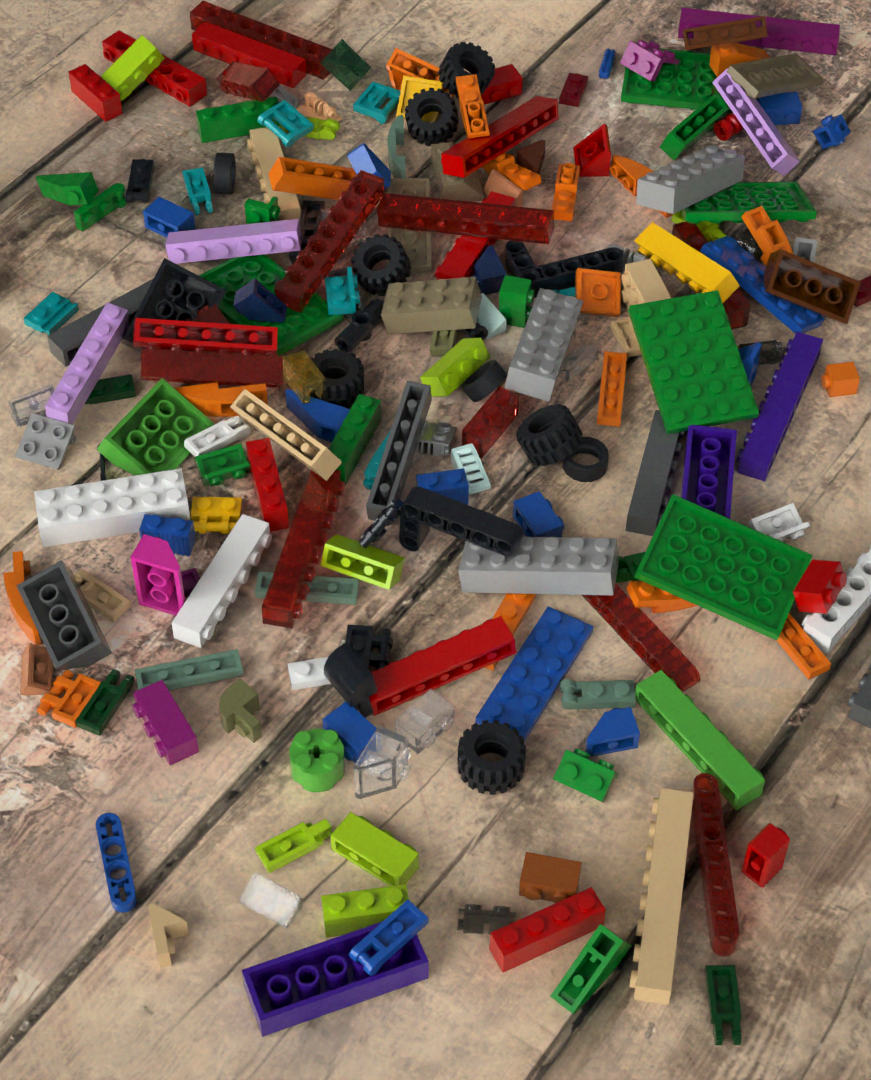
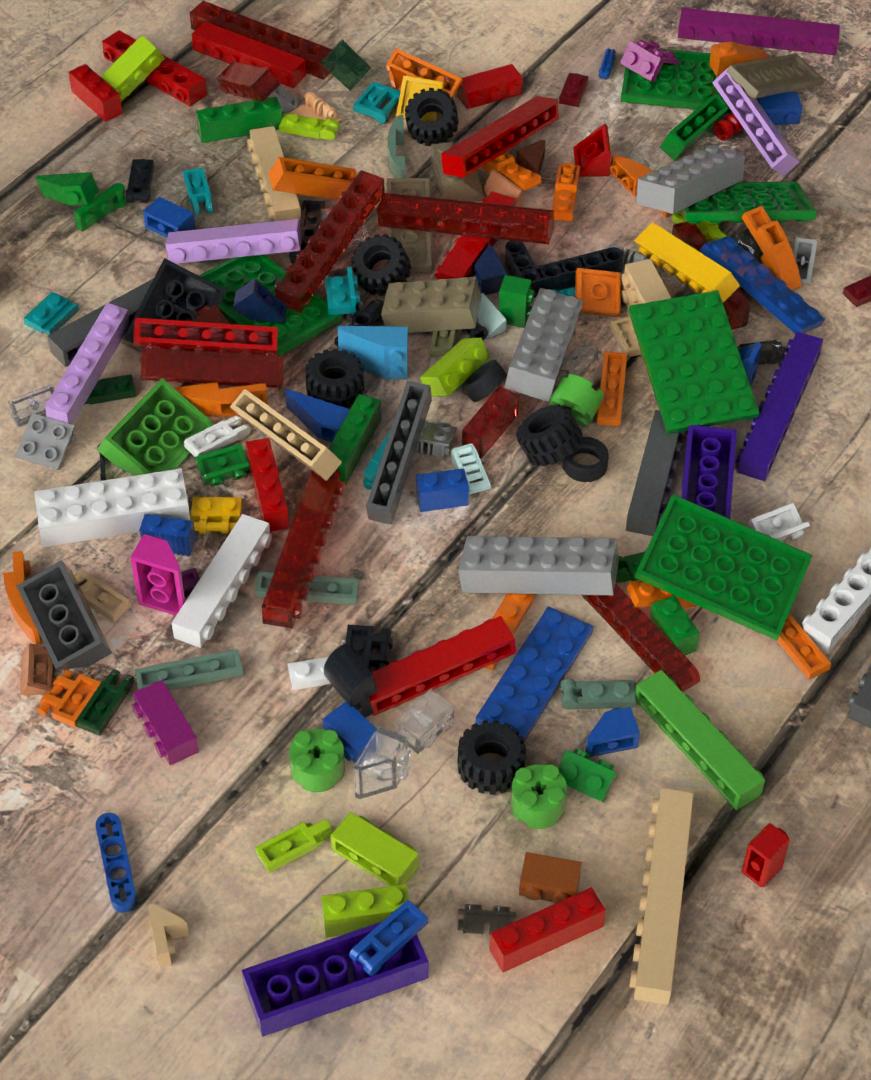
black tyre [214,153,236,194] -> none
olive brick [219,678,262,743] -> none
clear slope [240,872,303,928] -> none
green bracket [245,196,280,224] -> none
teal plate [257,100,314,148] -> none
clear yellow hinge [283,350,325,404] -> none
lime brick [320,534,405,590] -> none
slope [347,143,391,196] -> none
black plate [359,497,403,548] -> none
black beam [399,487,524,556] -> none
black tyre [438,42,495,98] -> none
orange slope [456,74,490,138] -> none
blue brick [513,491,564,537] -> none
green slope [550,924,632,1014] -> none
reddish brown window [683,16,768,51] -> none
clear red beam [692,773,740,957] -> none
dark green hinge [704,965,742,1045] -> none
reddish brown slope [763,249,861,325] -> none
red brick [793,560,847,614] -> none
blue brick [813,114,851,149] -> none
orange brick [821,361,860,397] -> none
none -> dark azure slope [338,326,408,379]
none -> bright green brick [511,764,567,829]
none -> bright green brick [549,374,604,427]
none -> green brick [649,595,700,660]

